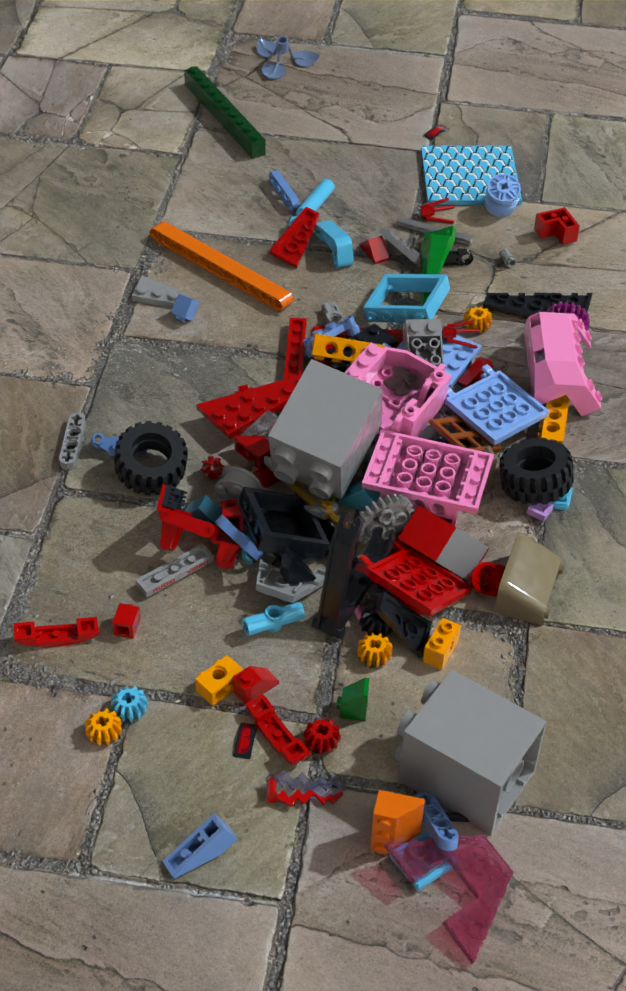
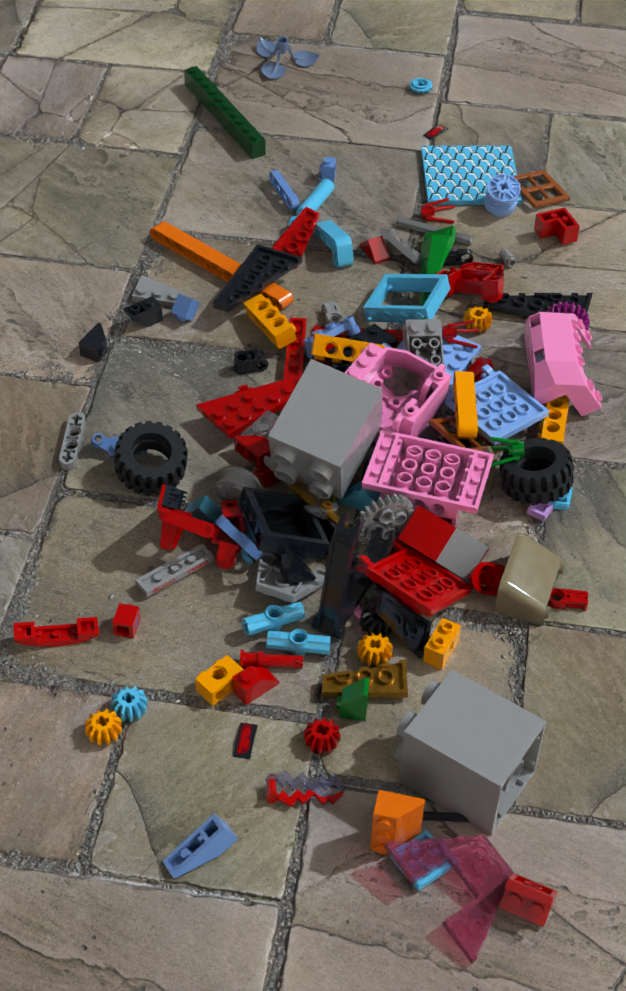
red gear [200,456,225,480] -> none
red slope [245,694,311,765] -> none
medium blue beam [415,792,459,851] -> none
none -> black slope [79,322,108,362]
none -> black slope [123,296,163,327]
none -> black wing [213,244,302,313]
none -> black piece [233,349,268,374]
none -> red pin [240,650,303,669]
none -> light orange brick [244,294,297,349]
none -> medium azure piece [266,629,331,656]
none -> medium blue brick [319,157,336,183]
none -> pearl gold wing [322,659,408,698]
none -> medium azure gear [410,78,433,94]
none -> red wedge [436,262,504,303]
none -> light orange beam [453,371,478,438]
none -> green plant [489,437,525,467]
none -> red bracket [499,873,558,927]
none -> dark orange window [513,170,571,208]
none -> red piece [548,588,588,611]

